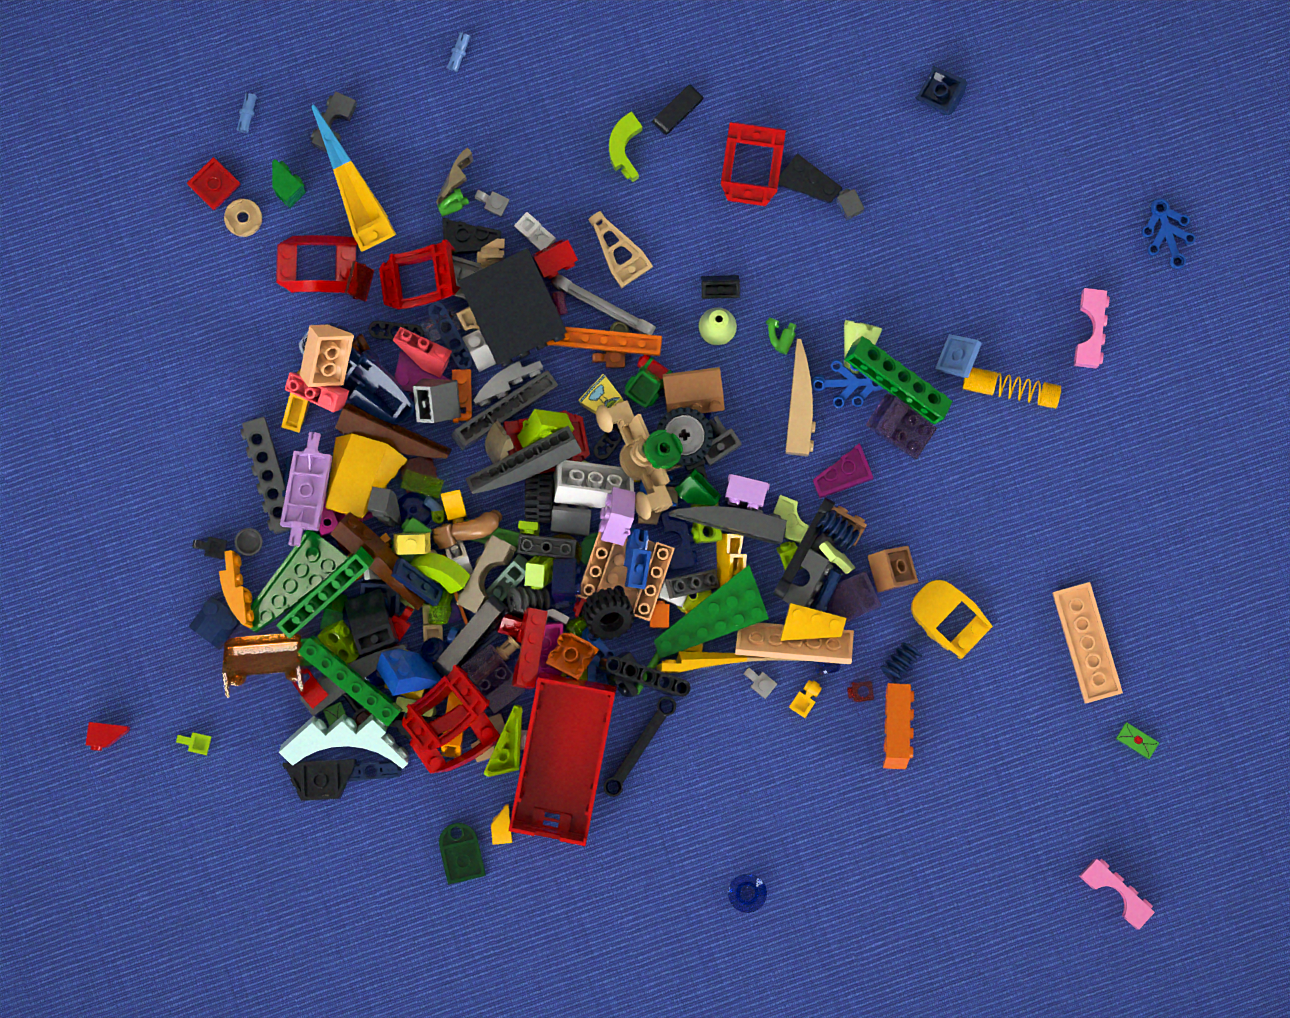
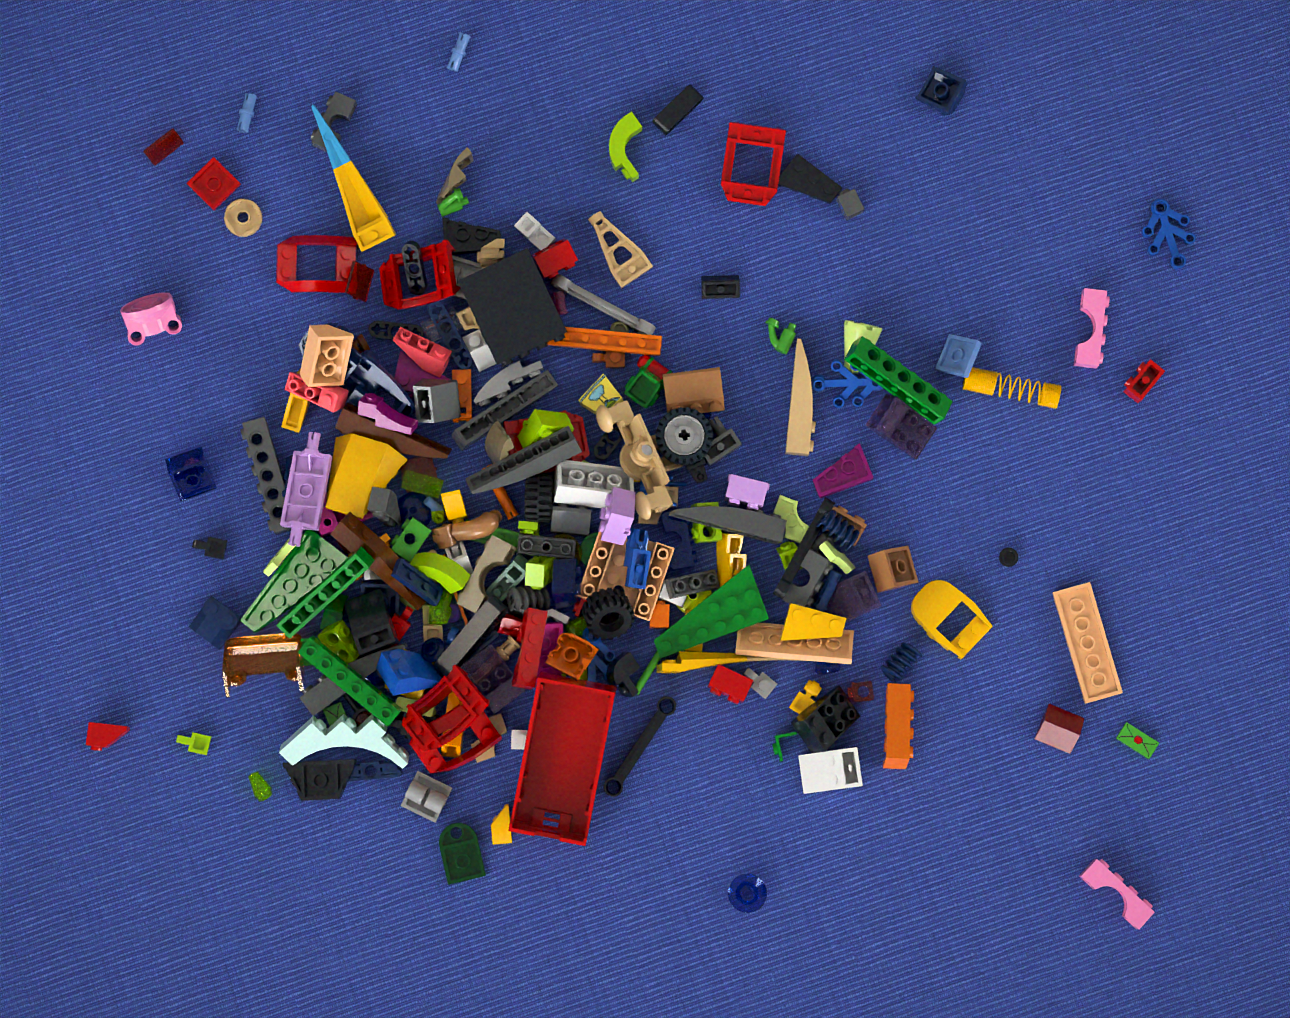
light orange slope [219,550,254,628] -> none
dark grey piece [235,528,263,556] -> none
green slope [272,159,306,208] -> none
red piece [292,668,329,709] -> none
light yellow torso [393,532,431,555] -> none
light grey plate [475,190,510,217] -> none
lime wing [484,705,522,777] -> none
black beam [599,656,691,697] -> none
green plate [643,430,683,469] -> none
green slope [675,469,722,506] -> none
yellowish green cone [699,308,737,345] -> none
none -> bright pink piece [120,292,182,346]
none -> clear red slope [143,128,183,165]
none -> clear blue slope [165,447,217,501]
none -> clear neon green cone [248,771,273,802]
none -> yellowish green tile [263,534,303,577]
none -> magenta slope [358,393,418,435]
none -> light grey plate [401,771,453,823]
none -> black beam [402,240,428,295]
none -> orange pin [481,464,519,520]
none -> red brick [708,664,753,705]
none -> green bracket [772,731,797,762]
none -> black slope [791,686,860,753]
none -> white slope [798,747,863,794]
none -> black plate [999,548,1018,567]
none -> slope [1034,704,1084,754]
none -> red brick [1123,359,1165,403]

